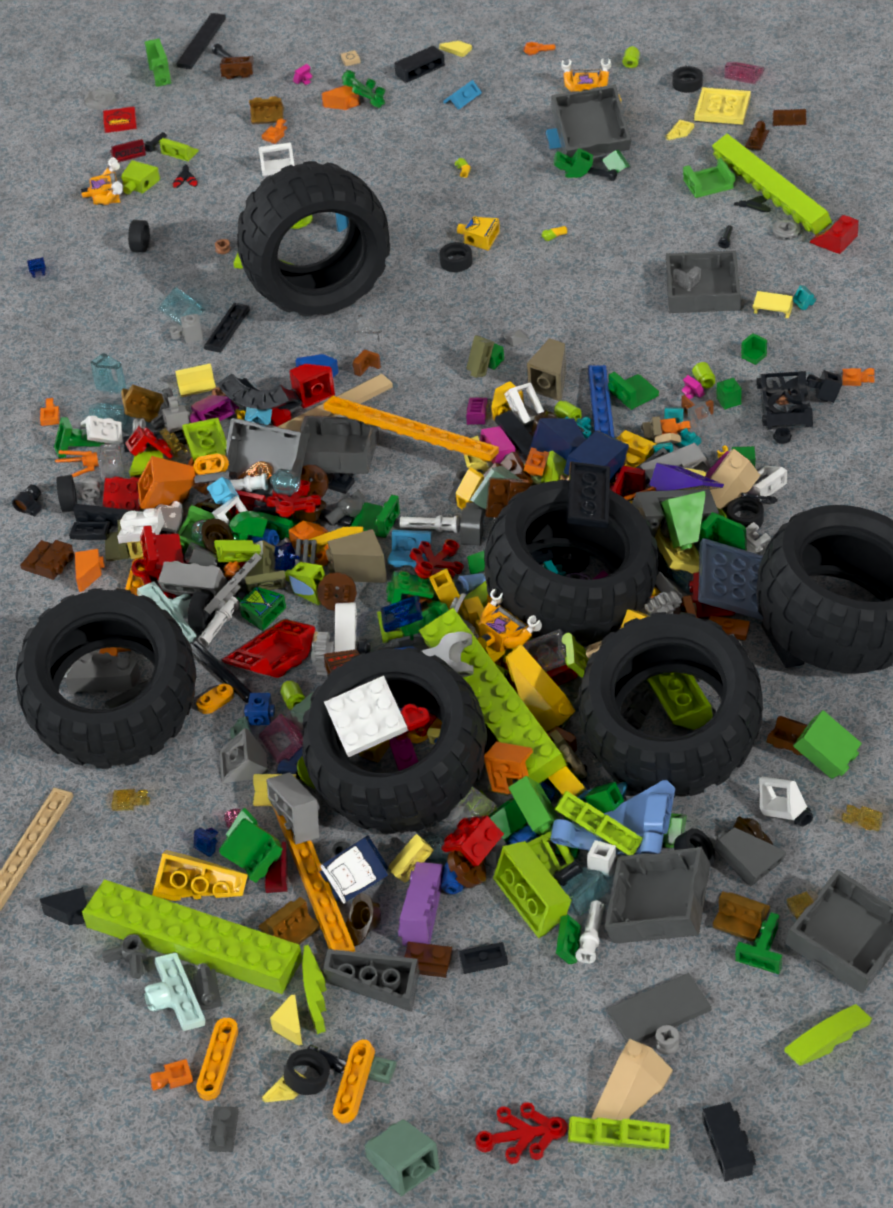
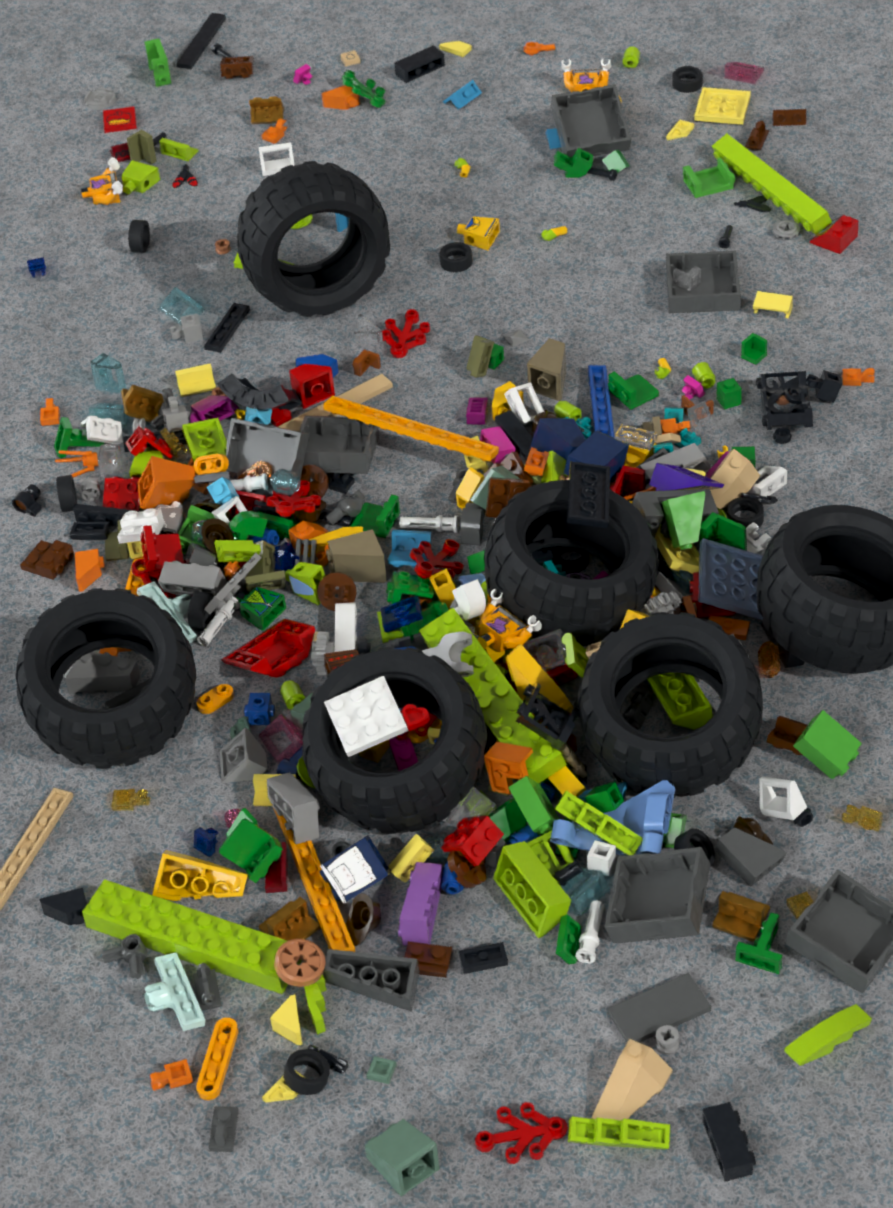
black axle [190,640,253,703] -> none
light orange plate [333,1039,375,1124] -> none
teal tile [793,285,816,310] -> none
none -> olive panel [127,129,157,164]
none -> nougat wheel [274,939,325,987]
none -> red plant [381,309,430,358]
none -> white brick [452,579,486,621]
none -> black fence [516,682,580,750]
none -> clear plate [615,424,657,450]
none -> arm [654,358,671,379]
none -> clear orange plate [758,641,780,678]

